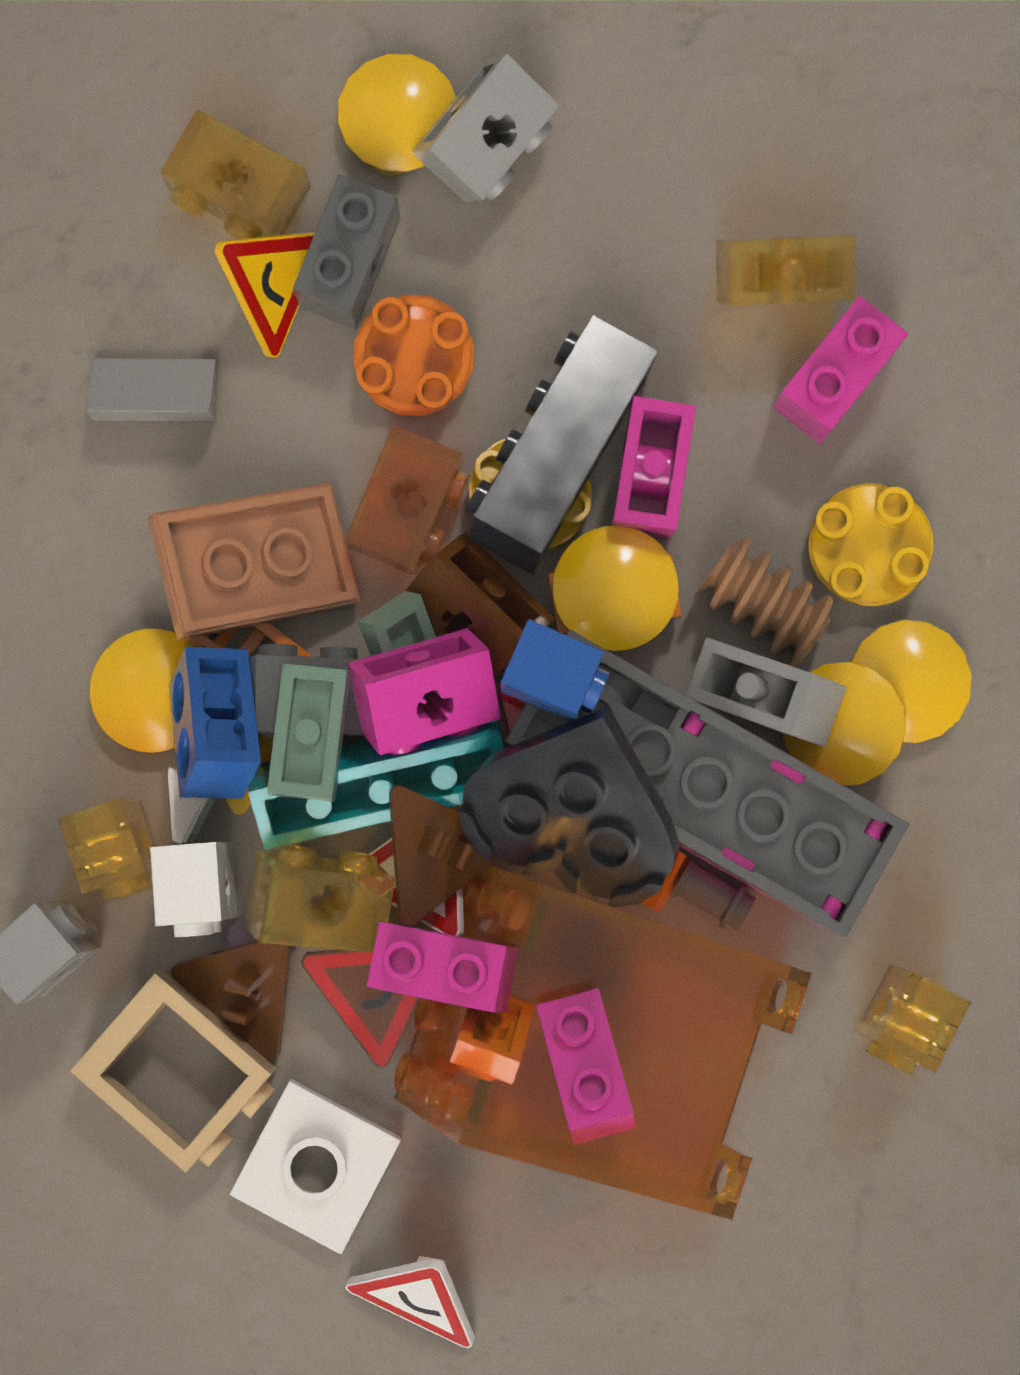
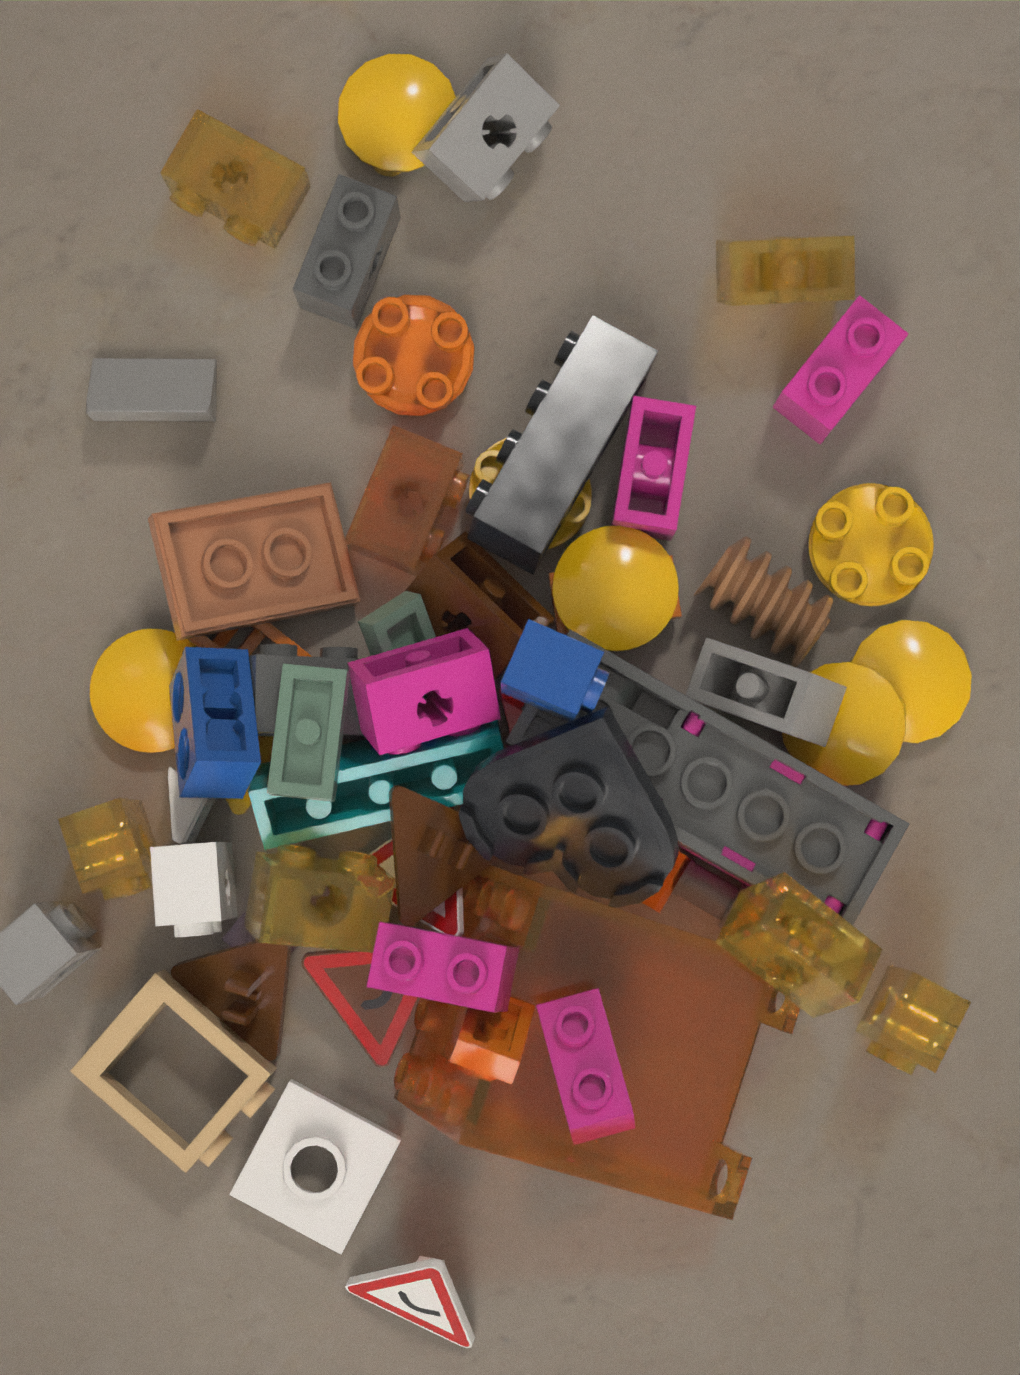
piece [215,232,315,358] -> none
none -> clear yellow brick [715,872,883,1018]

